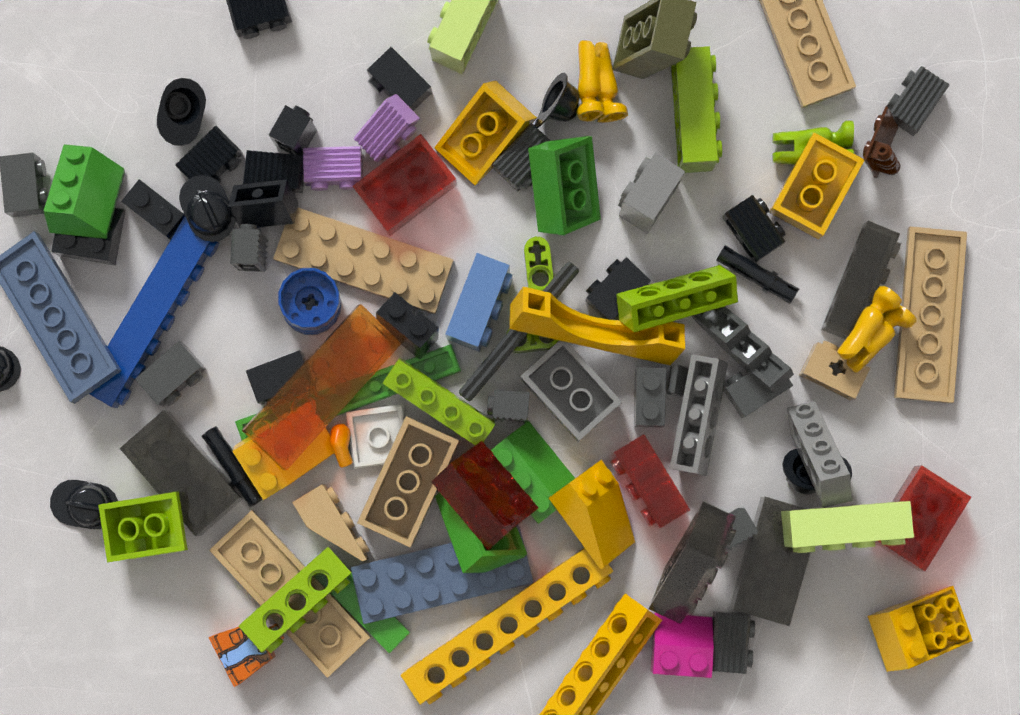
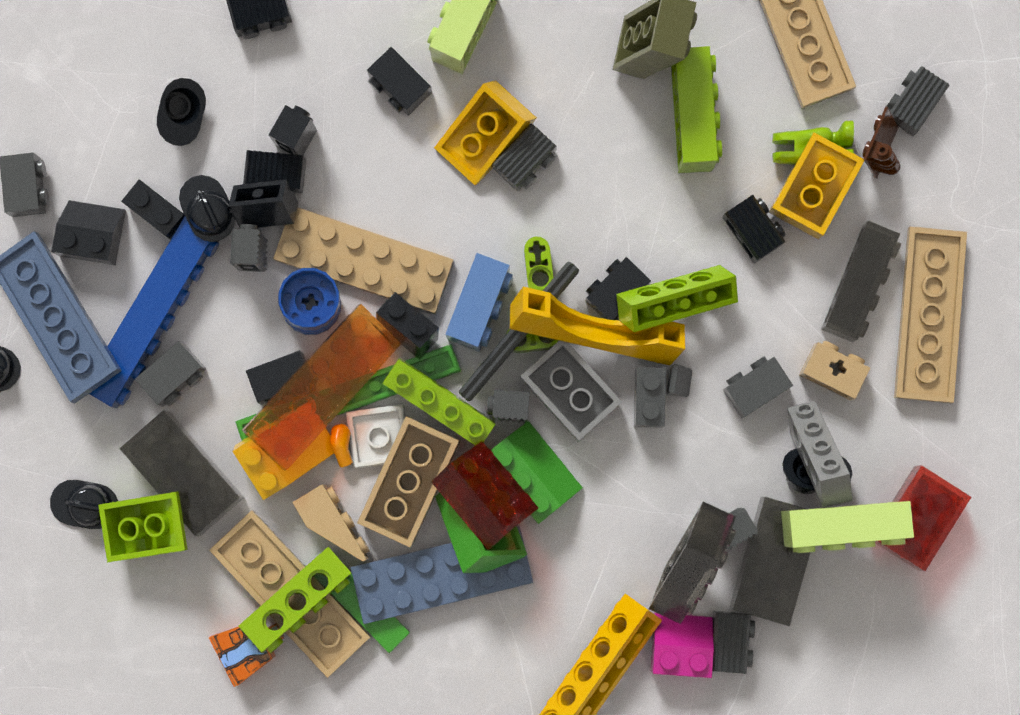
bright green slope [44,144,125,239] -> none
black brick [175,126,243,183] -> none
black pin [201,426,262,507] -> none
lavender brick [303,146,363,191] -> none
clear red brick [352,134,457,236] -> none
lavender brick [354,94,420,162] -> none
yellow brick [400,548,614,705] -> none
bright green slope [528,136,601,235] -> none
black piece [534,73,579,128] -> none
yellow slope [549,460,635,570] -> none
yellow piece [577,40,628,123] -> none
clear red brick [610,434,690,528] -> none
light grey brick [618,152,685,234] -> none
light grey brick [670,354,728,476] -> none
dark grey slope [691,306,794,393] -> none
black pin [716,245,800,304] -> none
yellow piece [837,286,917,373] -> none
yellow slope [868,586,973,672] -> none

